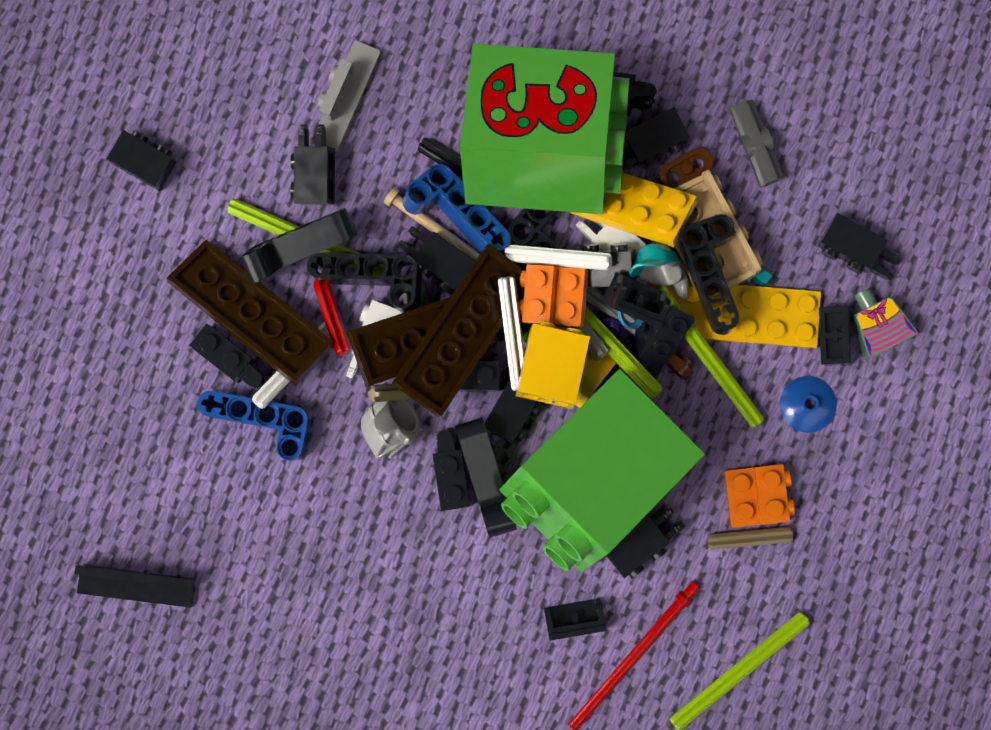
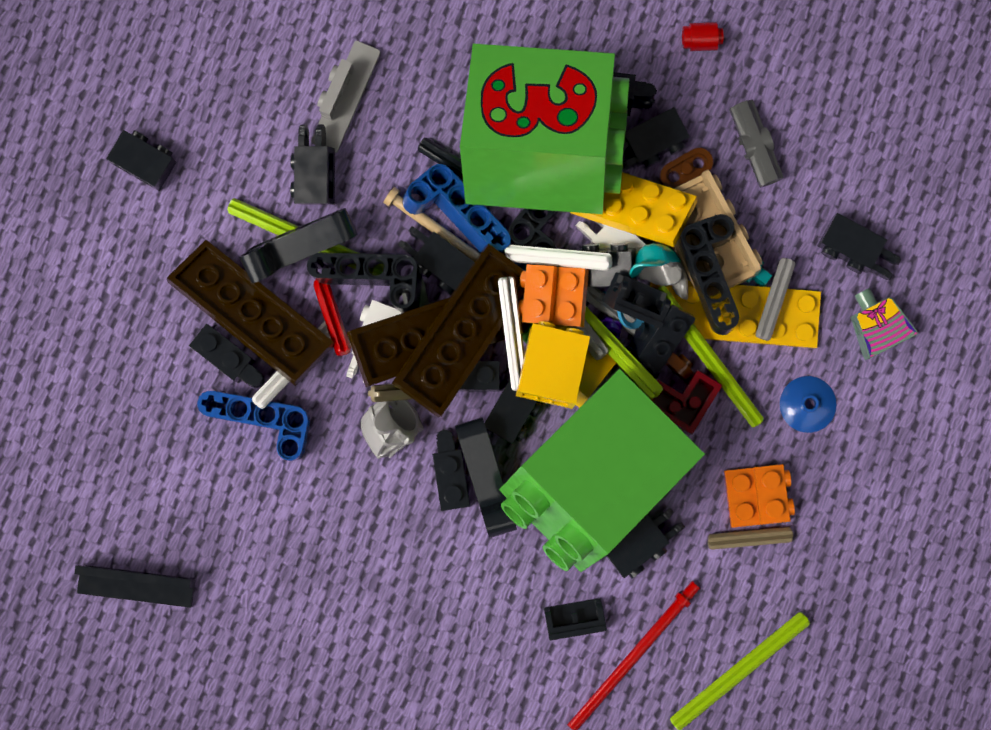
black hinge [819,306,851,366] -> none
none -> dark red brick [647,370,723,436]
none -> red brick [682,22,724,51]
none -> light grey axle [755,258,795,341]

